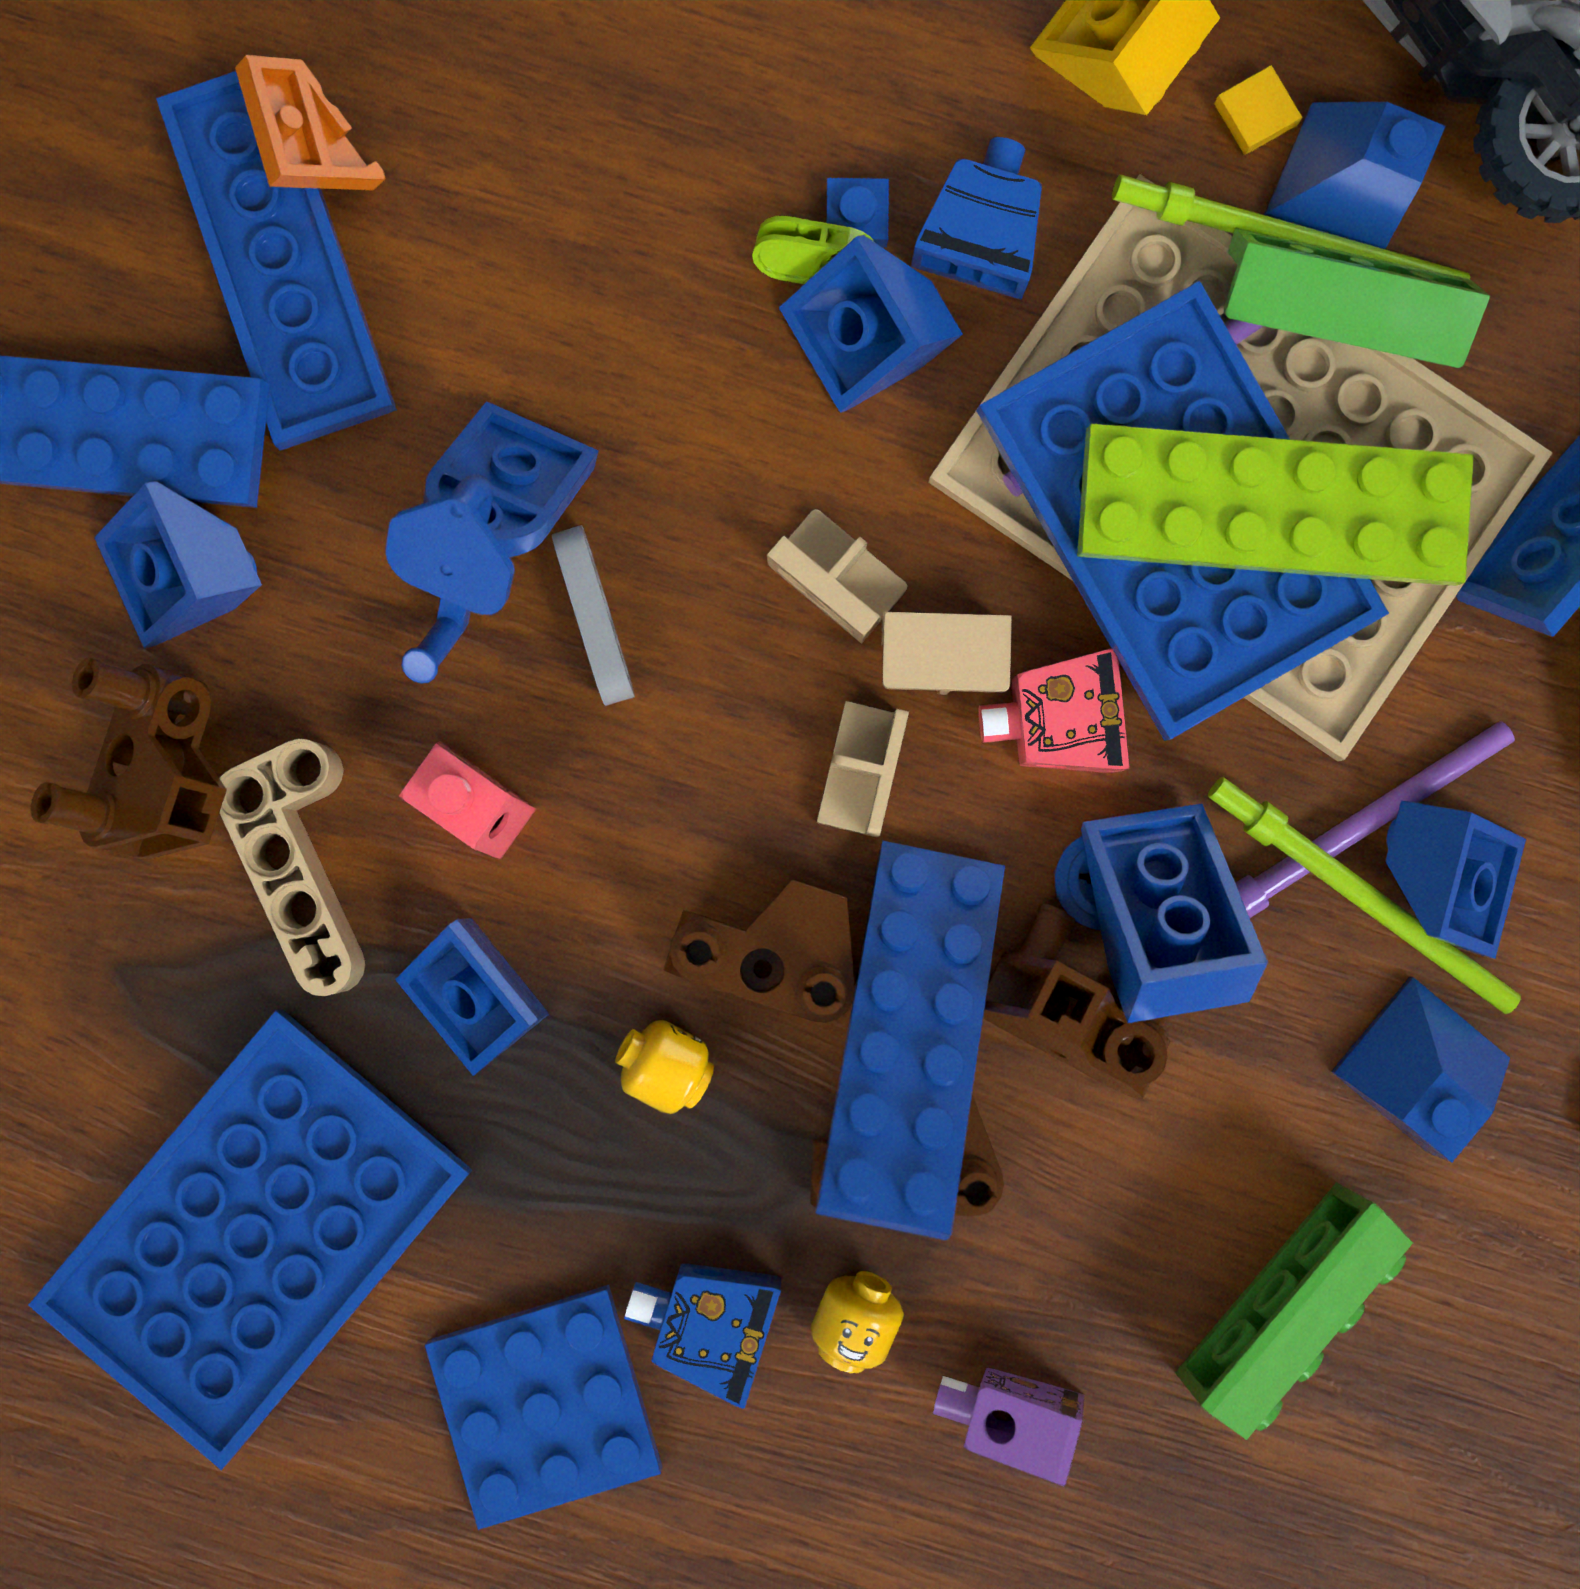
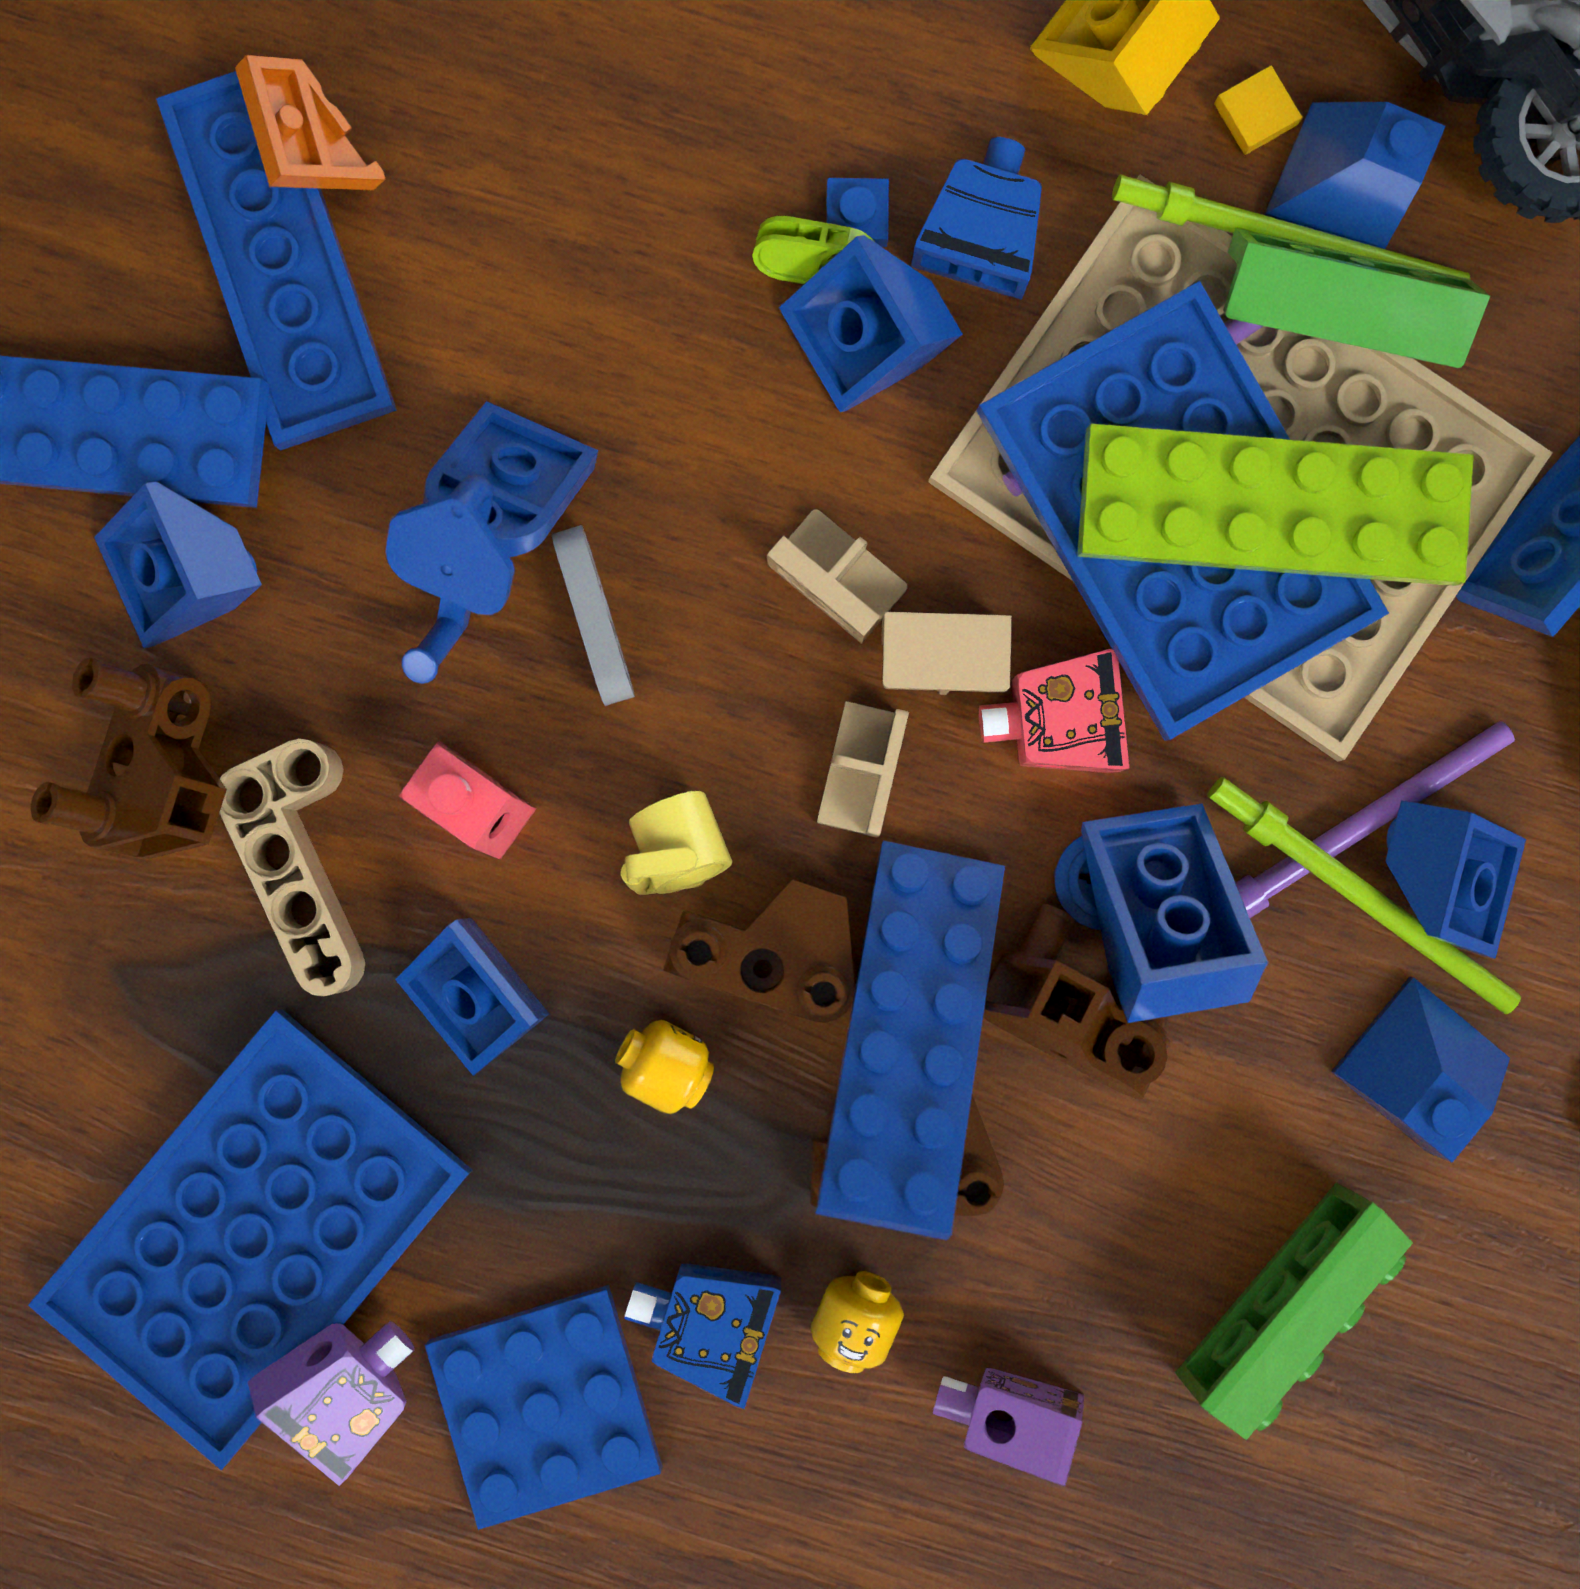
none -> torso [248,1321,415,1486]
none -> light yellow piece [621,791,732,895]

